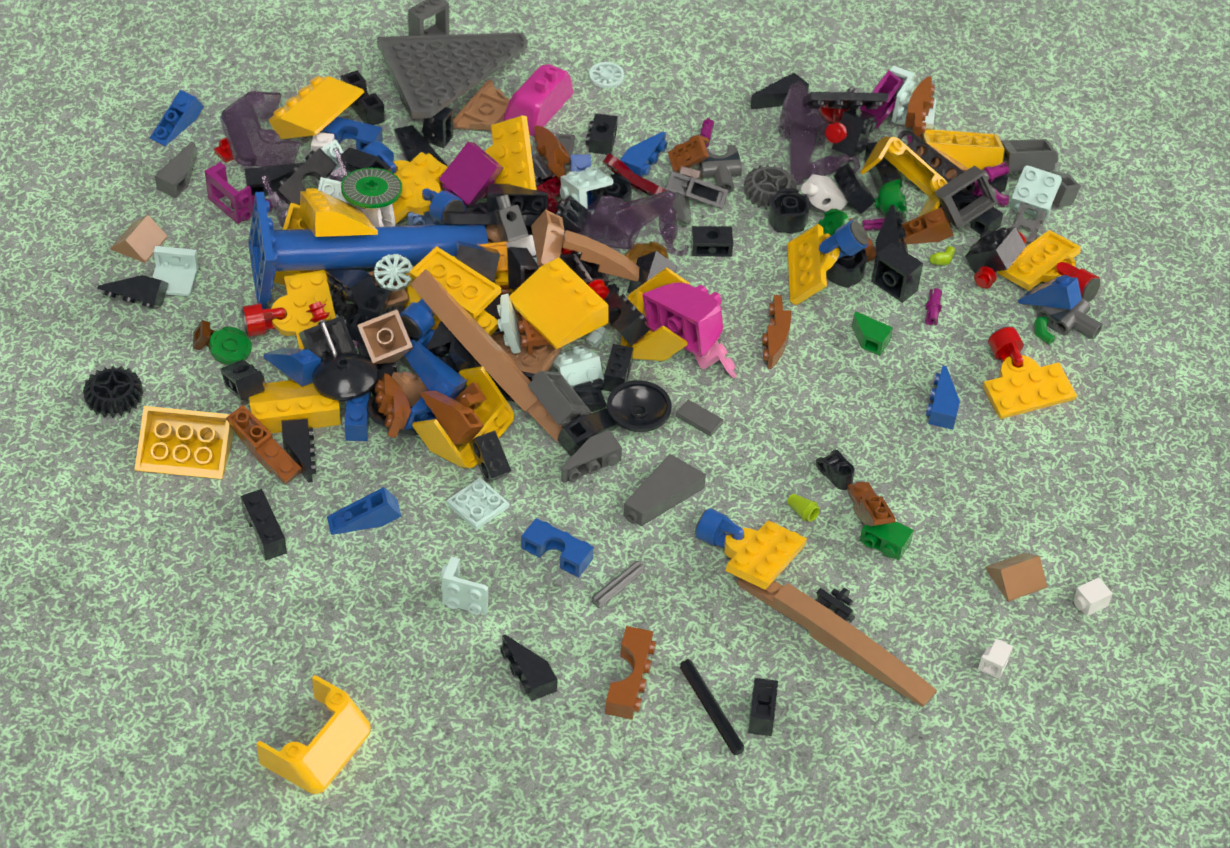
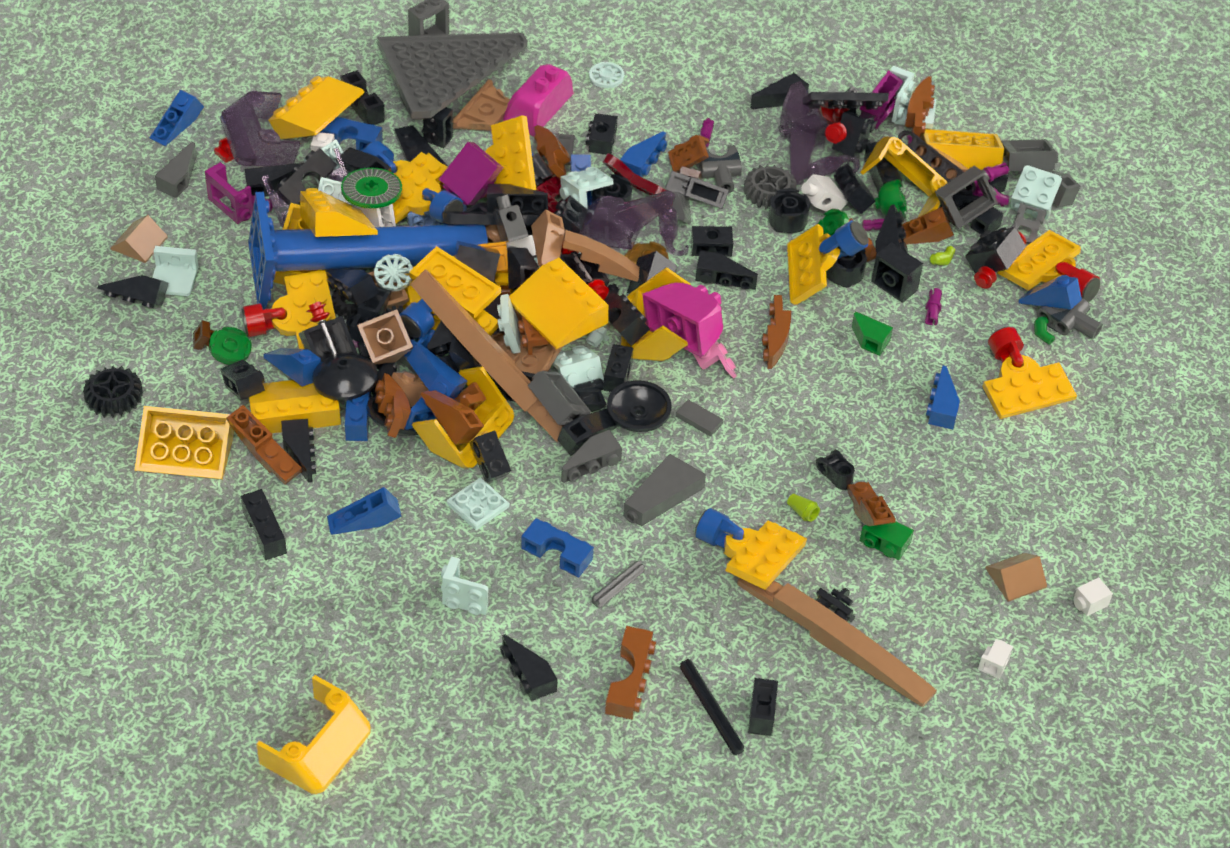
none -> black slope [695,250,758,290]

